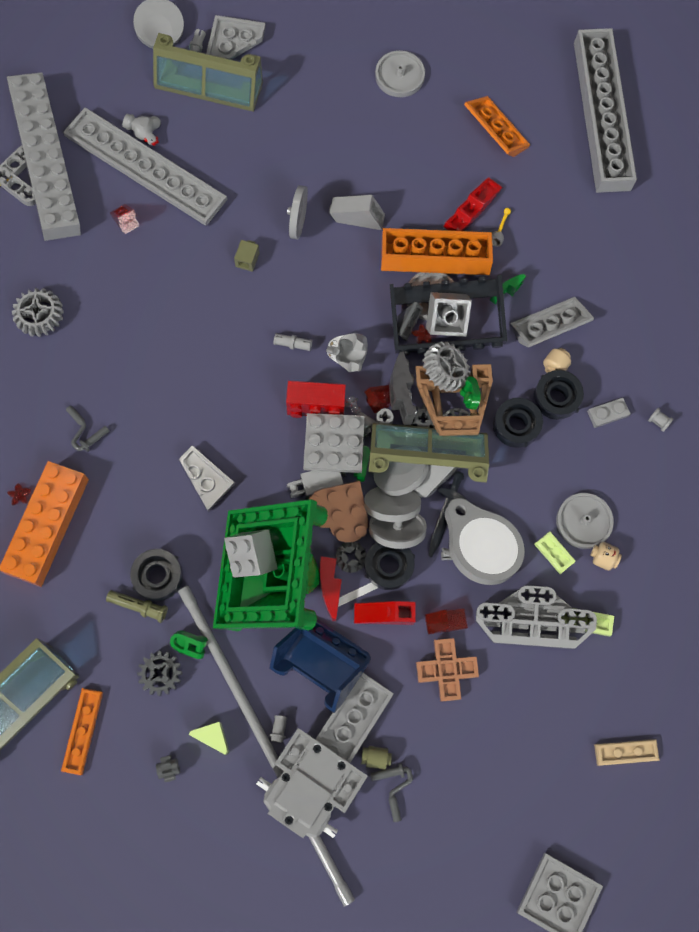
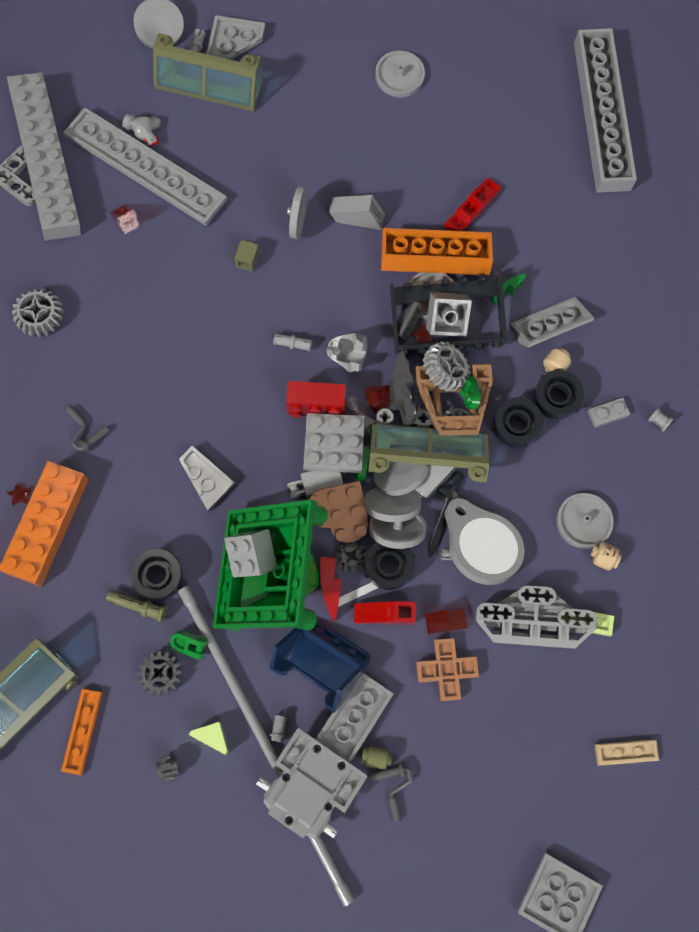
orange slope [464,96,530,157] -> none
hinge [492,208,511,247] -> none
yellowish green plate [534,532,576,574] -> none

